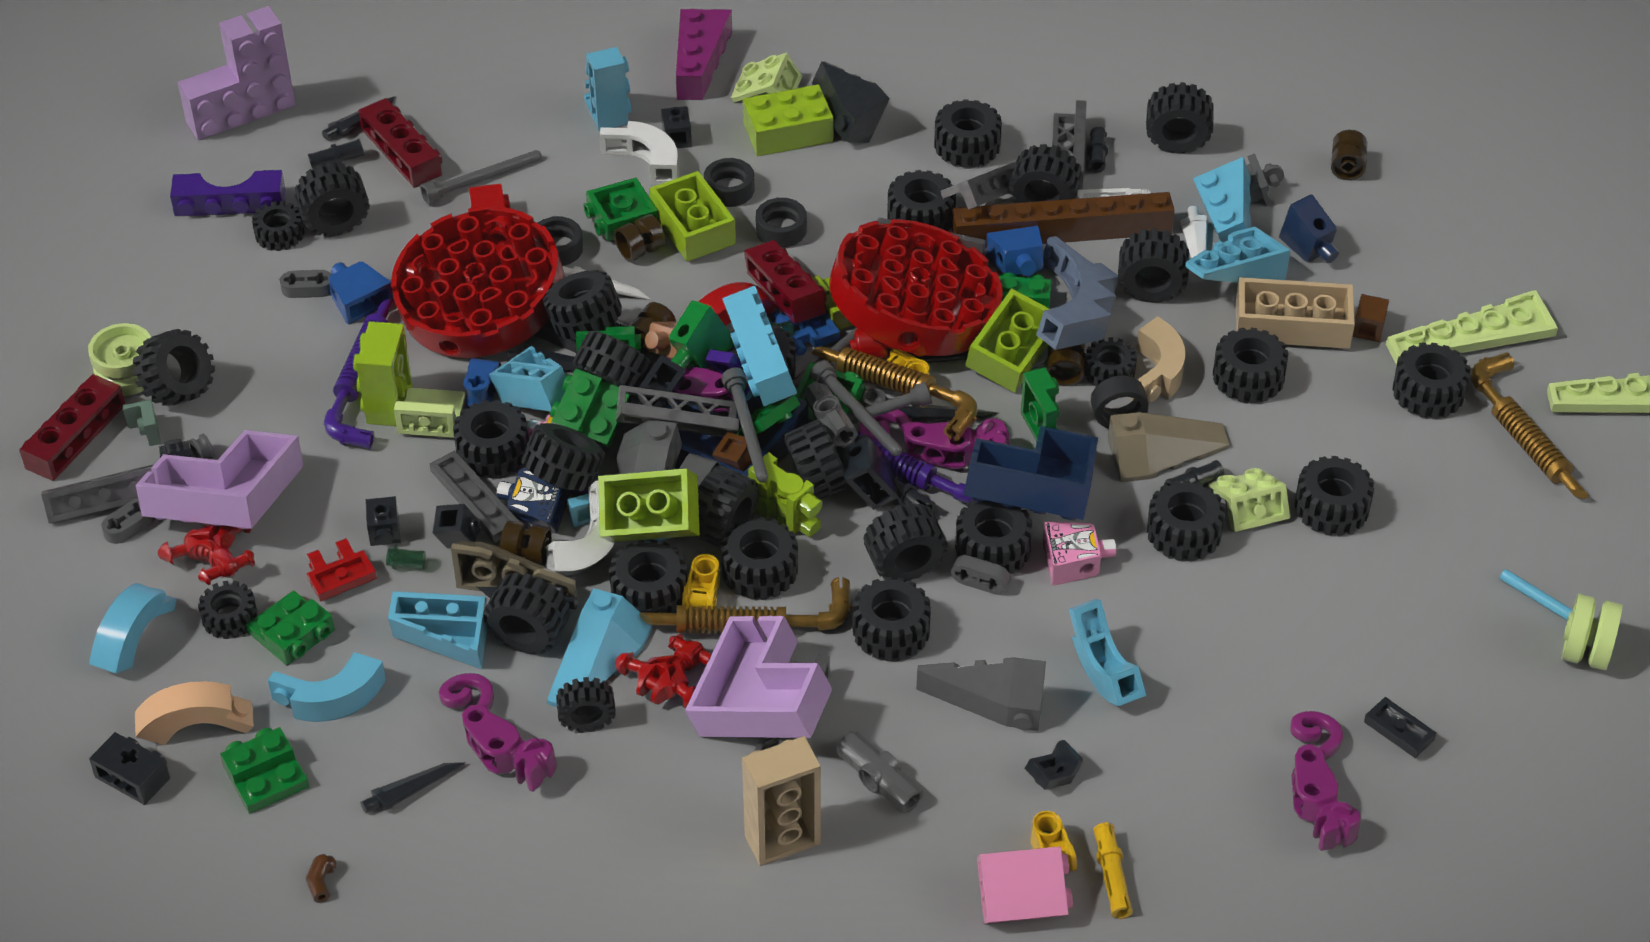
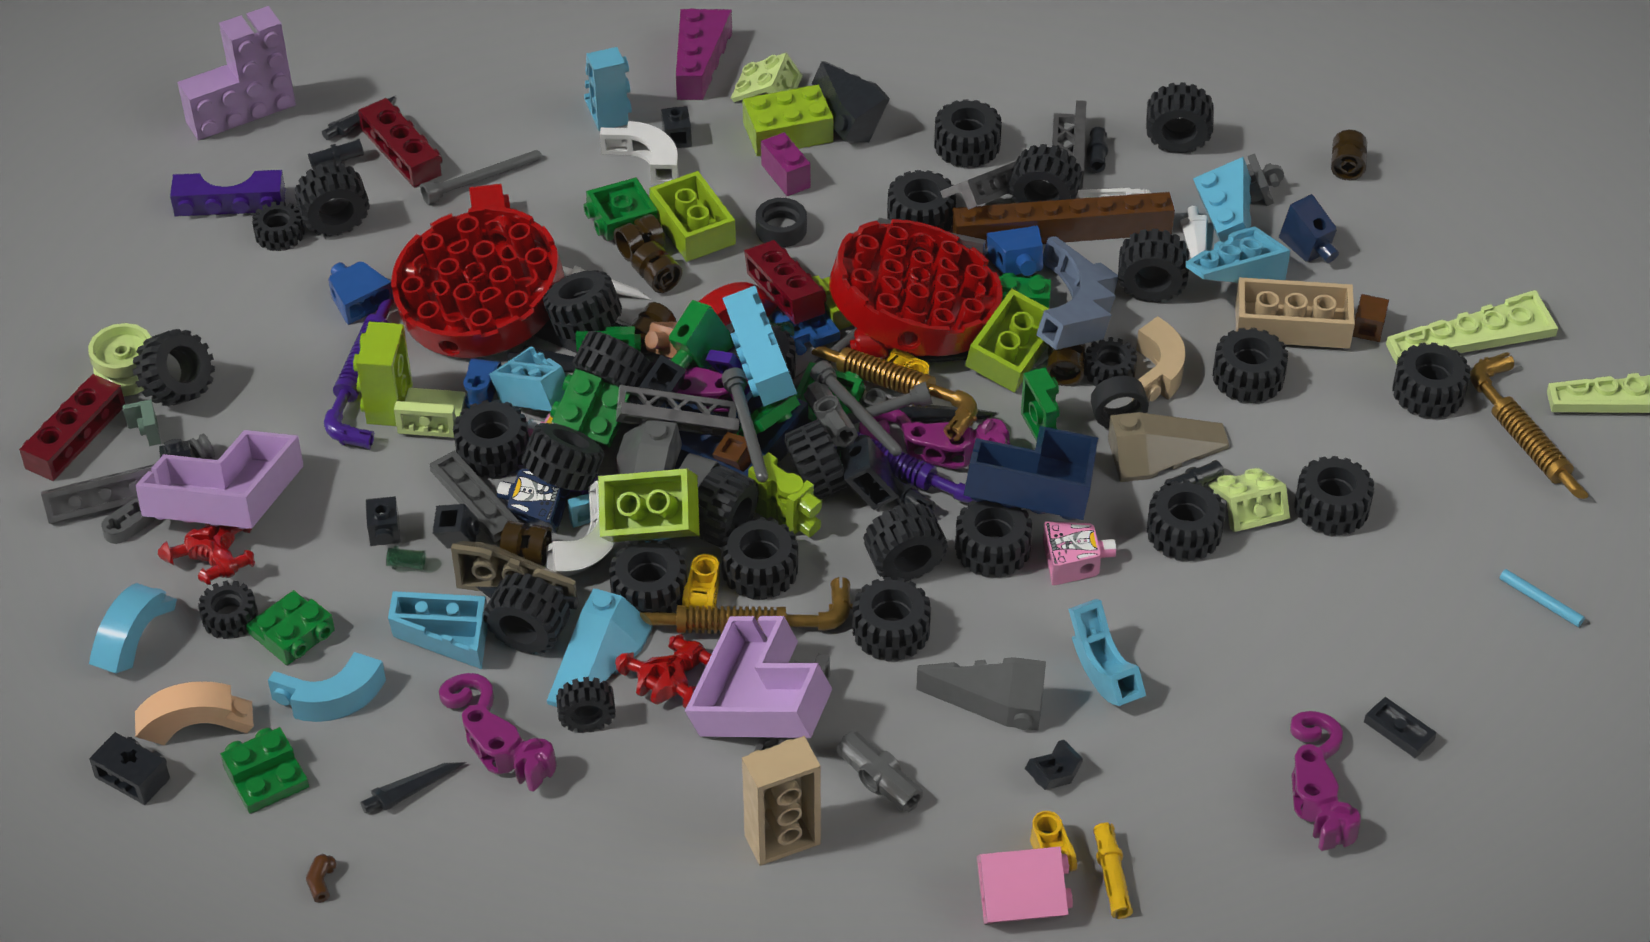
dark grey beam [279,270,332,298] -> none
red plate [307,538,377,602] -> none
black tyre [538,216,583,266] -> none
black tyre [704,158,755,207] -> none
dark grey beam [951,555,1011,594] -> none
yellowish green wheel [1561,593,1623,671] -> none
none -> dark brown wheel [631,241,682,293]
none -> magenta brick [761,132,811,196]

